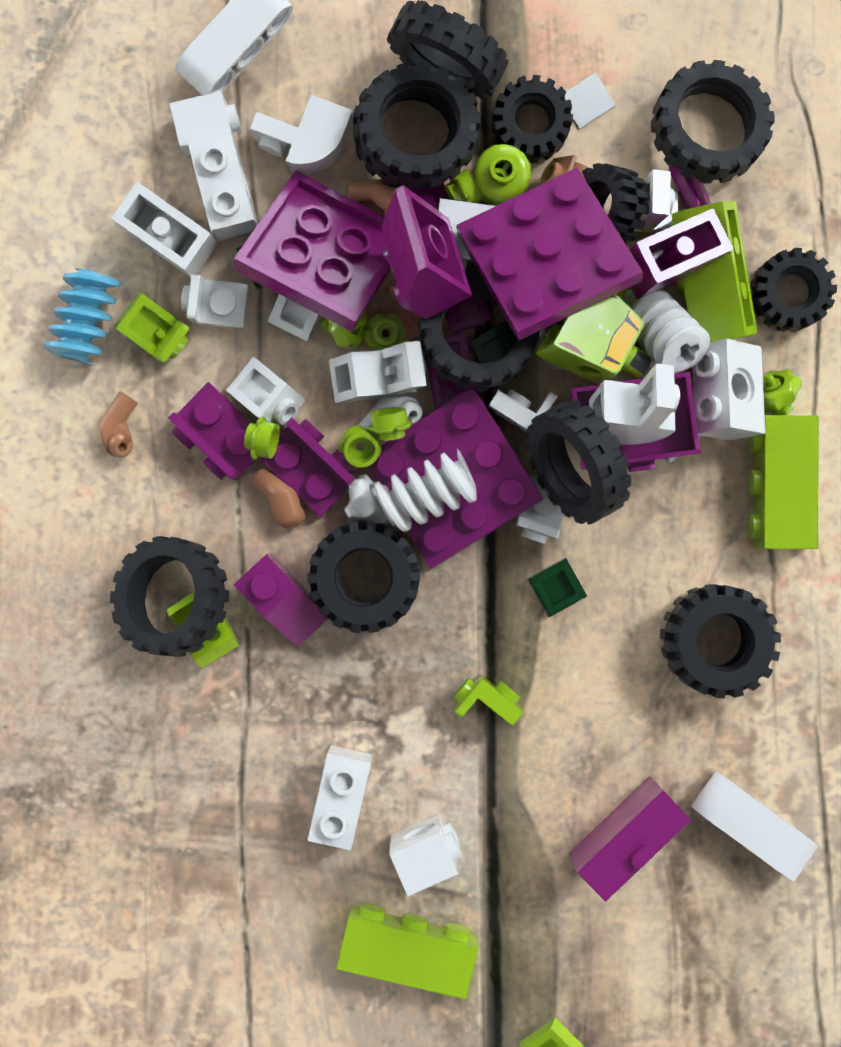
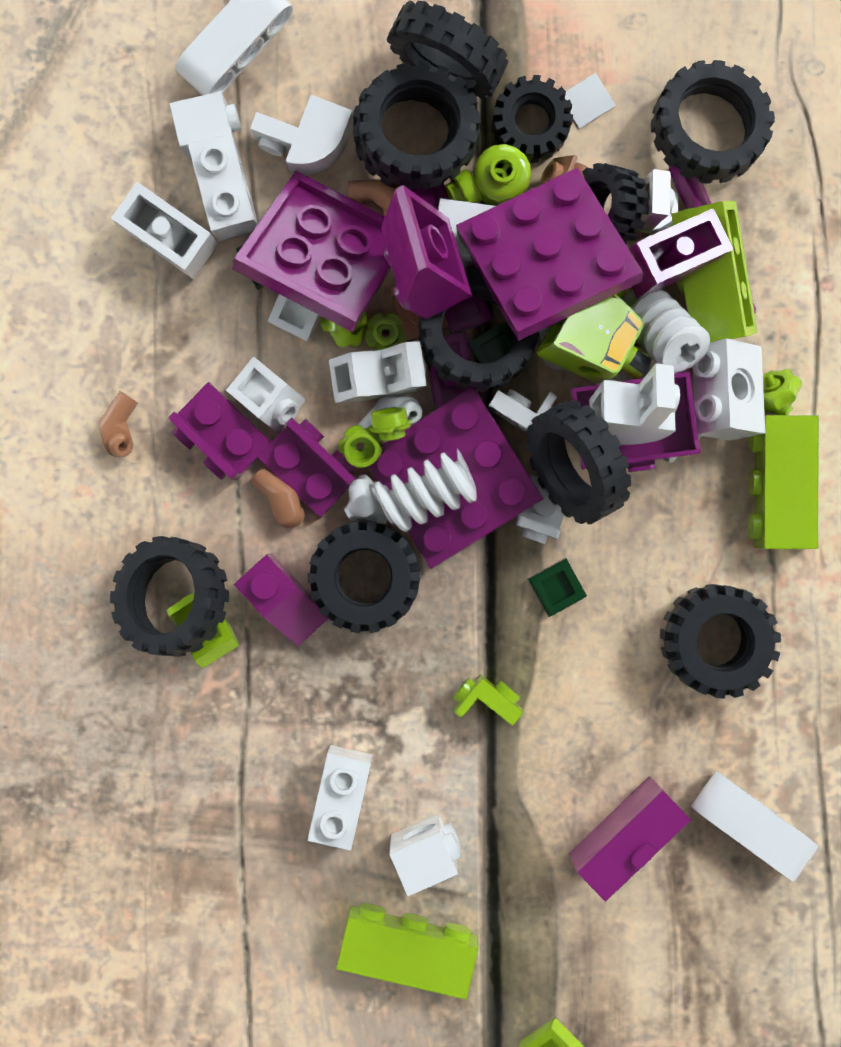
medium azure piece [44,268,121,366] -> none
lime bracket [113,291,189,363] -> none
white bracket [181,274,250,330] -> none
lime plate [244,417,280,460] -> none
black tyre [750,248,837,332] -> none

